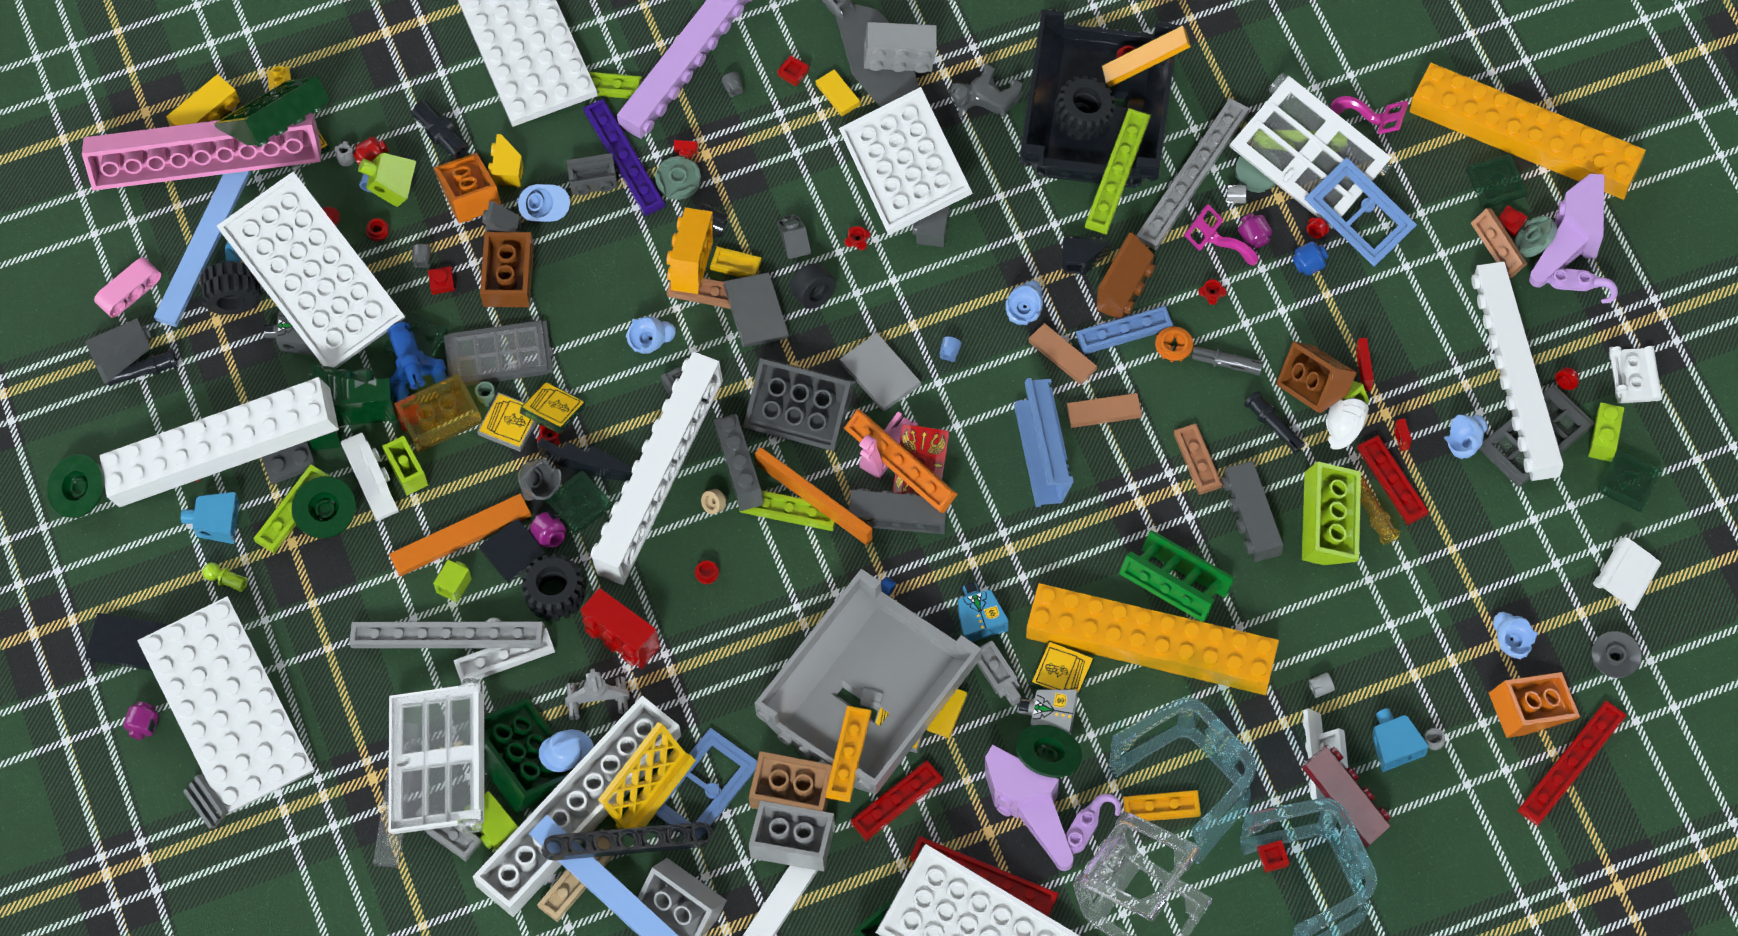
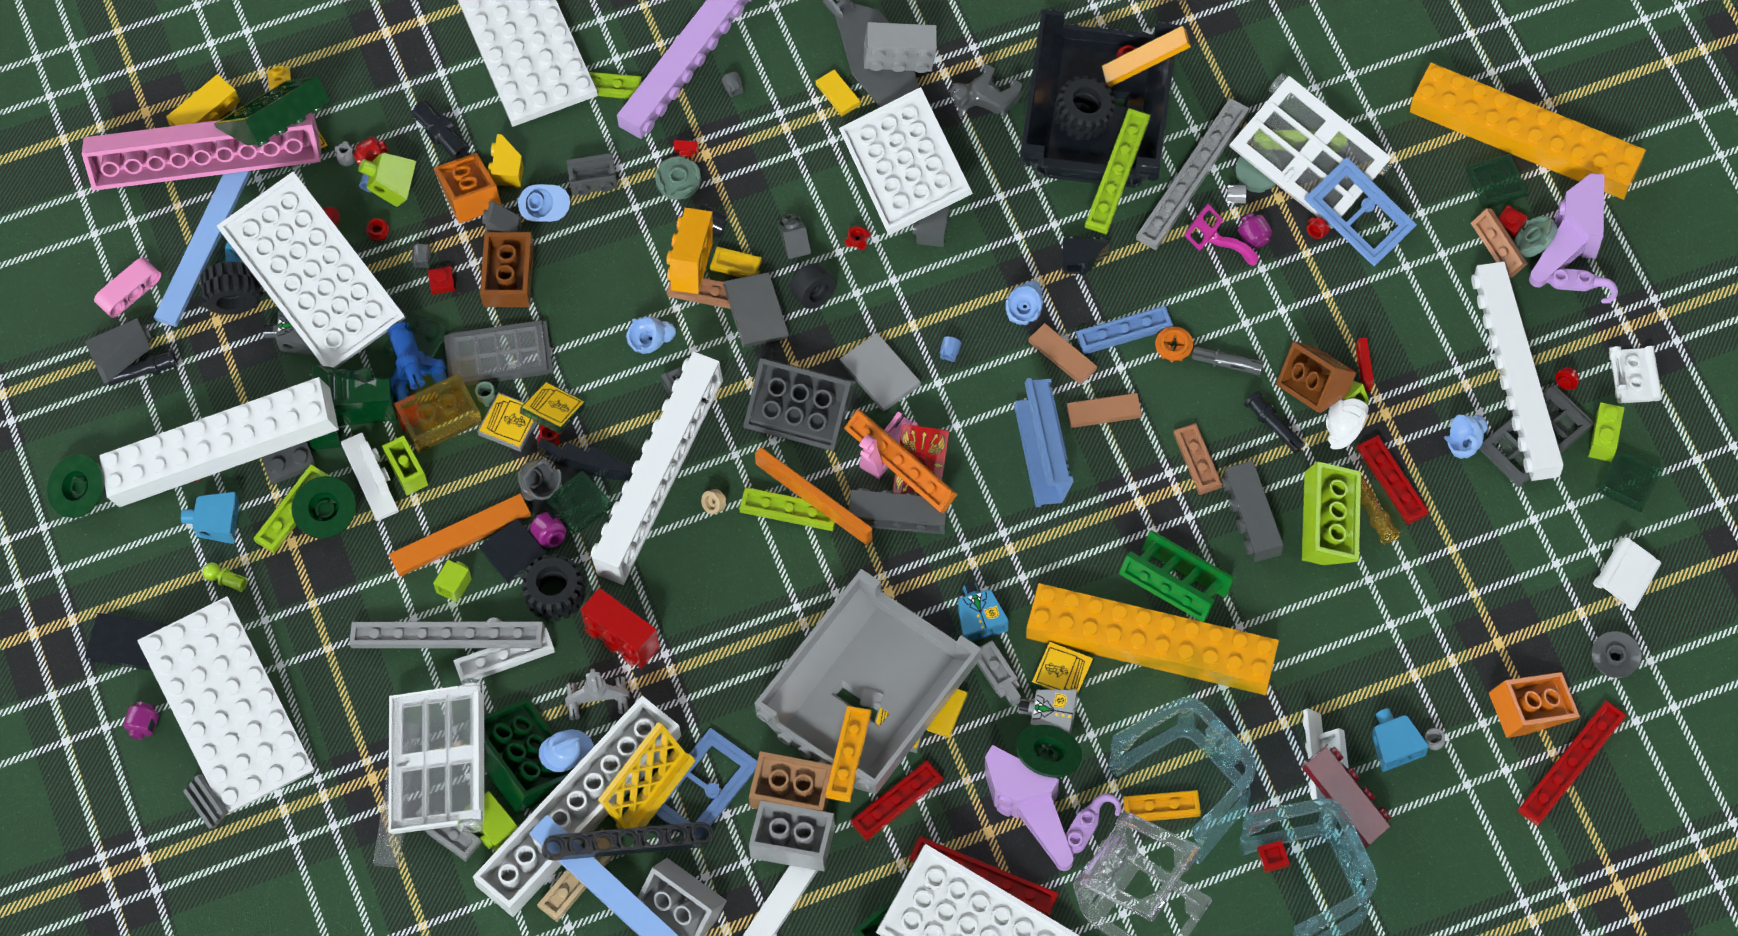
dark purple tile [583,99,665,216] -> none
red plate [695,561,719,584] -> none
dark grey brick [714,414,764,511] -> none
red plate [777,55,809,86] -> none
blue axle [881,576,897,596] -> none
dark orange slope [1097,233,1156,319] -> none
red plate [1198,279,1227,305] -> none
blue head [1292,241,1328,276] -> none
light grey hose [1309,672,1335,698] -> none
dark pink piece [1330,96,1408,134] -> none
red tile [1394,418,1412,451] -> none
light blue piece [1493,612,1538,660] -> none

